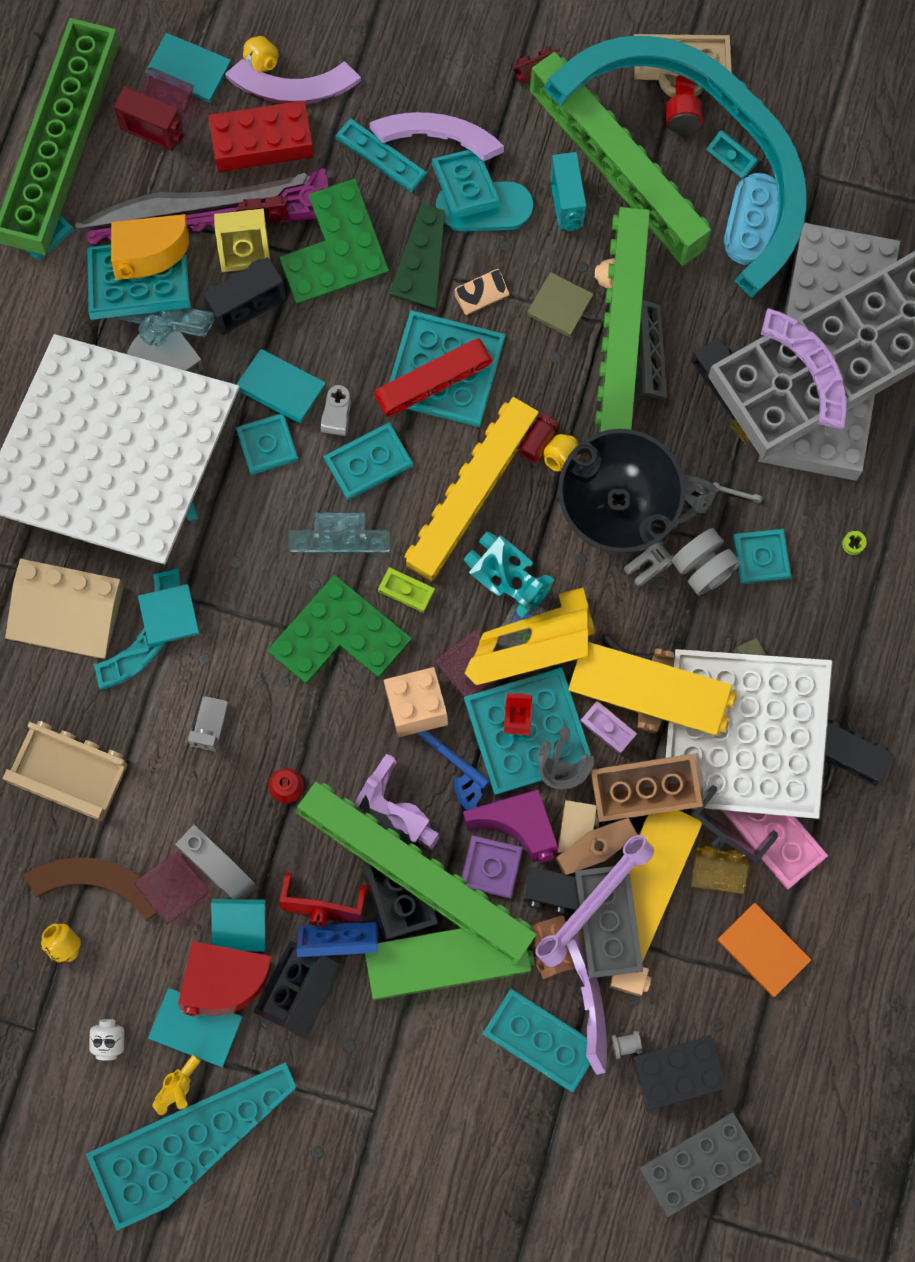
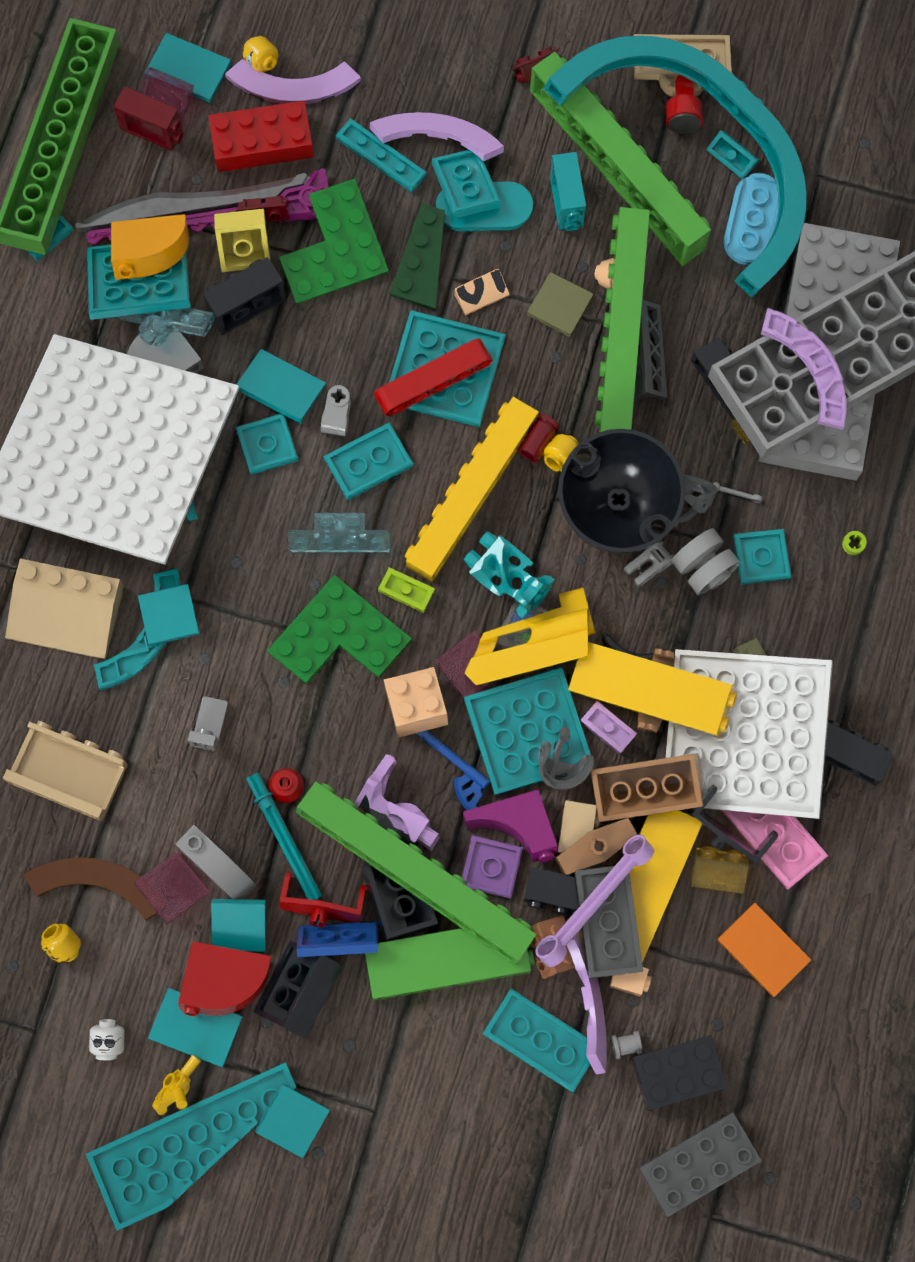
red bracket [504,693,532,735] -> none
none -> teal axle [246,772,322,900]
none -> teal tile [255,1083,330,1158]

